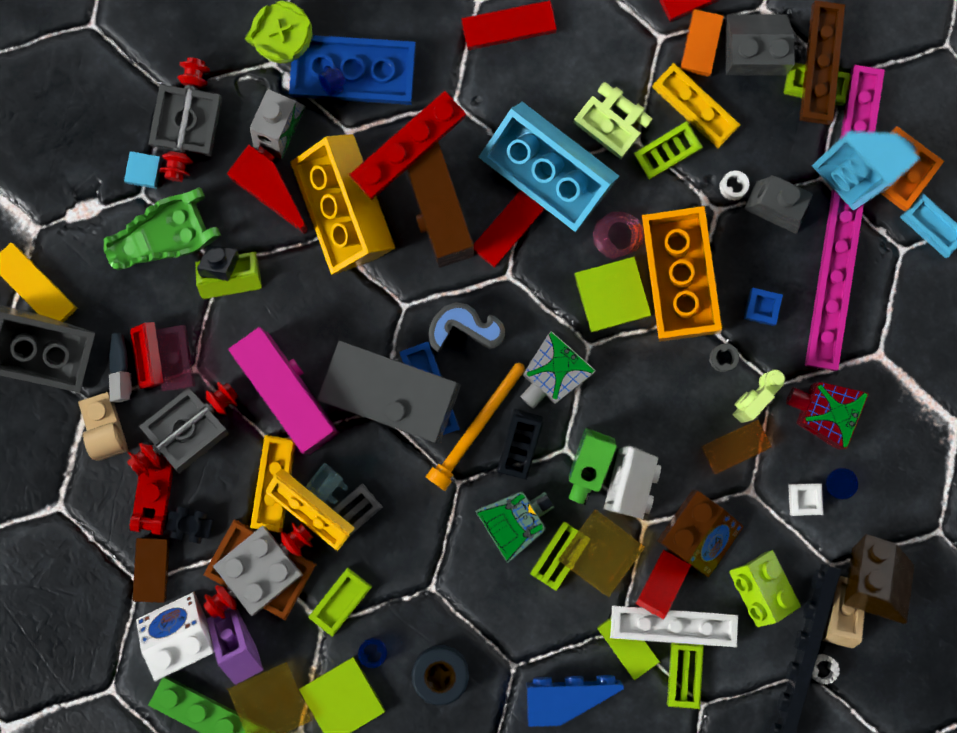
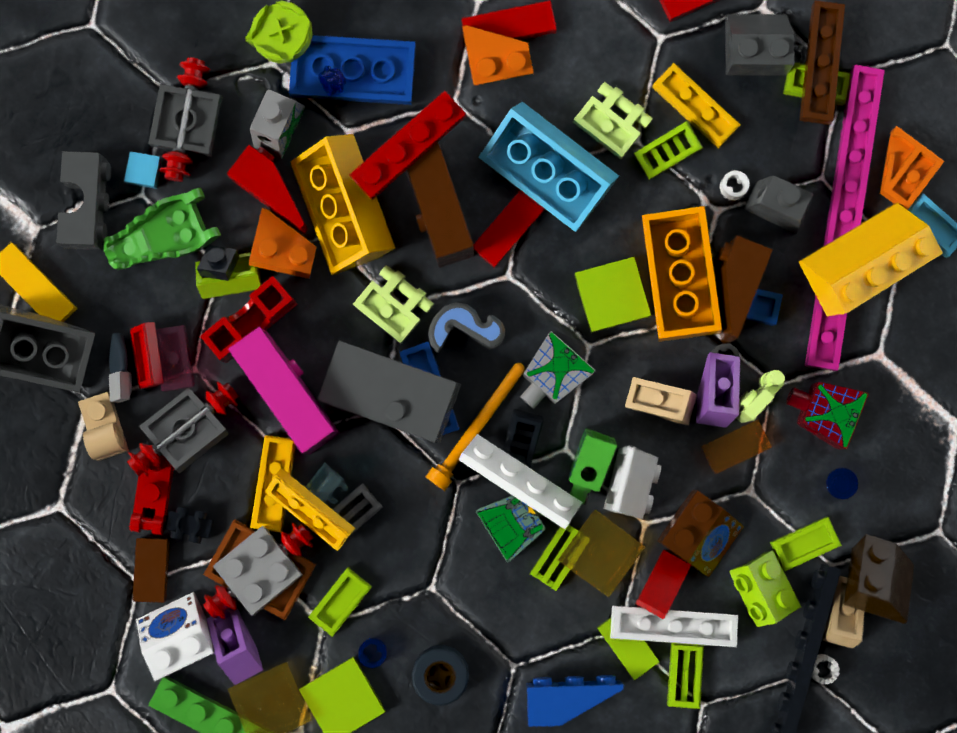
clear pink piece [594,212,644,259] -> none
orange tile [680,9,724,77] -> none
white tile [788,483,824,516] -> none
medium azure slope [812,131,920,211] -> none
none -> dark grey arch [56,151,111,250]
none -> red arch [200,276,297,364]
none -> orange wing [249,208,317,279]
none -> yellowish green plate [353,265,434,344]
none -> white plate [459,434,583,529]
none -> orange wing [462,25,533,86]
none -> tan plate [625,377,697,425]
none -> medium lavender slope [696,352,740,428]
none -> reddish brown slope [714,236,773,344]
none -> lime tile [770,517,842,571]
none -> yellow slope [799,203,943,316]

